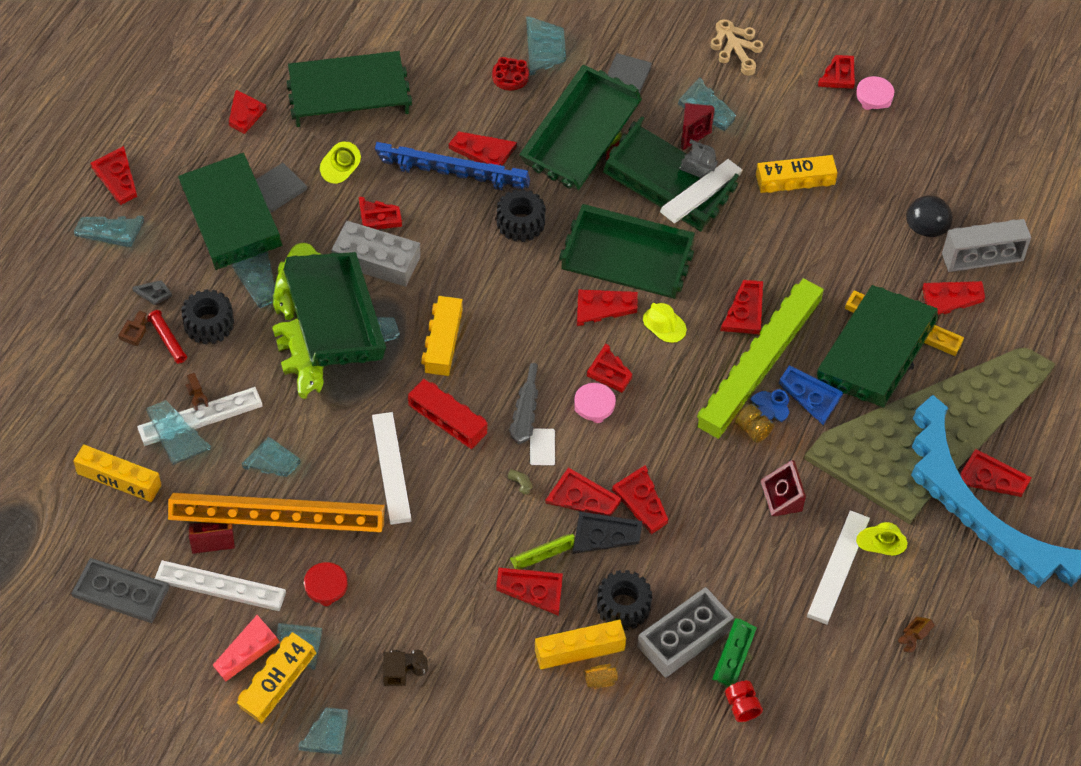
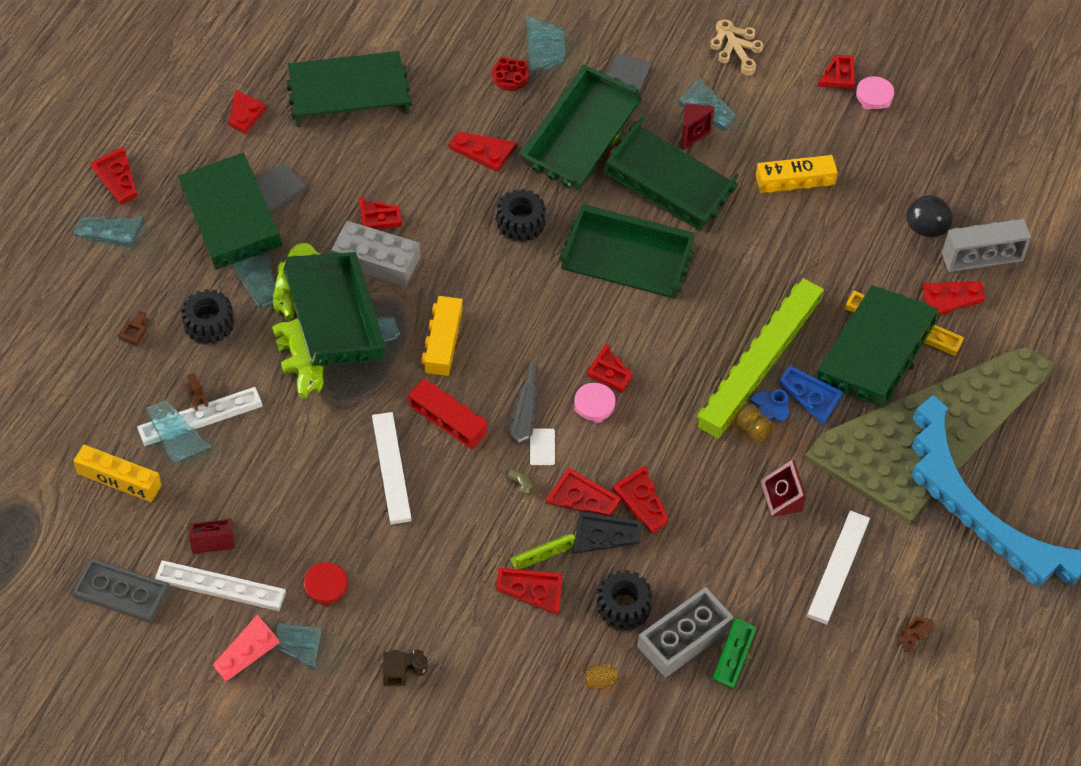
dark grey piece [132,280,172,305] -> none
red pin [147,310,187,364] -> none
light orange brick [168,493,385,532] -> none
yellow brick [237,632,316,724] -> none
clear light blue wing [242,437,301,477] -> none
clear light blue wing [298,708,348,755] -> none
neon yellow piece [320,141,361,184] -> none
blue piece [375,142,530,191] -> none
yellow brick [535,620,626,670] -> none
red wing [577,289,638,326] -> none
neon yellow piece [643,303,687,343] -> none
white tile [660,159,743,223] -> none
dark grey helmet [679,139,718,178] -> none
red wing [720,280,763,335] -> none
red wheel [725,680,763,722] -> none
neon yellow piece [856,522,908,556] -> none
red wing [960,449,1032,497] -> none

